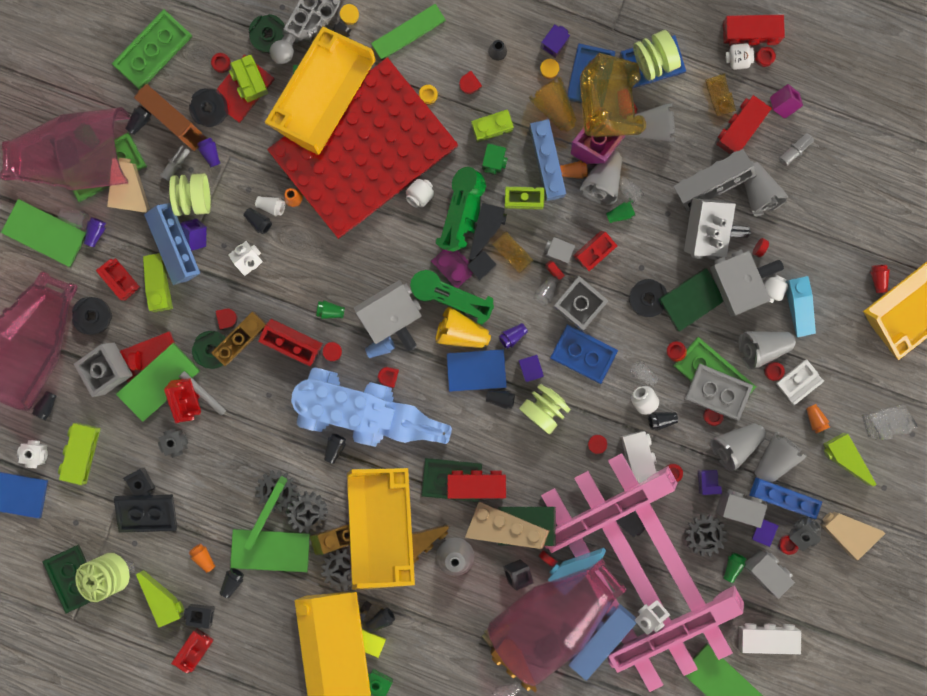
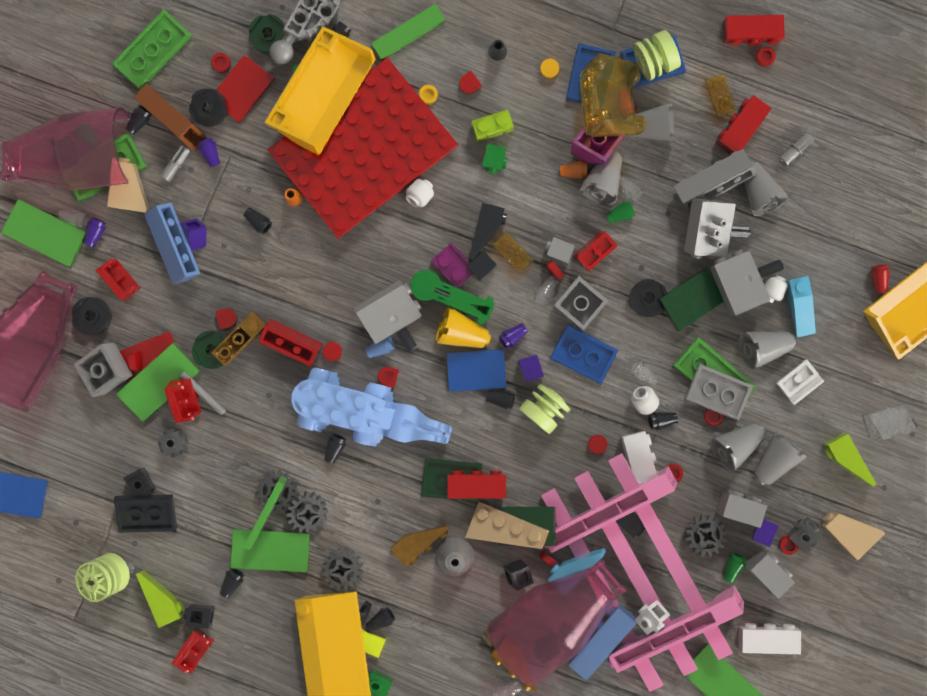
white brick [17,440,48,468] -> none
black cone [32,391,57,421] -> none
dark green tile [42,544,90,614] -> none
lime brick [58,423,101,485] -> none
lime slope [143,253,173,312] -> none
yellowish green wheel [169,173,211,216] -> none
orange cone [189,543,215,573] -> none
white brick [228,241,263,276] -> none
lime brick [229,55,268,102] -> none
white cone [255,196,285,216] -> none
pearl gold slope [310,524,350,555] -> none
green cone [316,300,345,319] -> none
yellow tile [340,4,359,25] -> none
yellow slope [347,468,415,590] -> none
green piece [436,167,486,252] -> none
lime brick [504,187,544,210] -> none
clear yellow cone [528,76,577,132] -> none
medium blue brick [529,119,566,201] -> none
dark purple brick [540,24,570,58] -> none
red tile [667,341,687,362] -> none
dark purple panel [698,470,722,495] -> none
white head [726,43,754,70] -> none
blue tile [749,477,822,520] -> none
red tile [753,238,769,258] -> none
red tile [764,362,785,381] -> none
magenta panel [770,84,803,118] -> none
orange cone [806,404,830,434] -> none

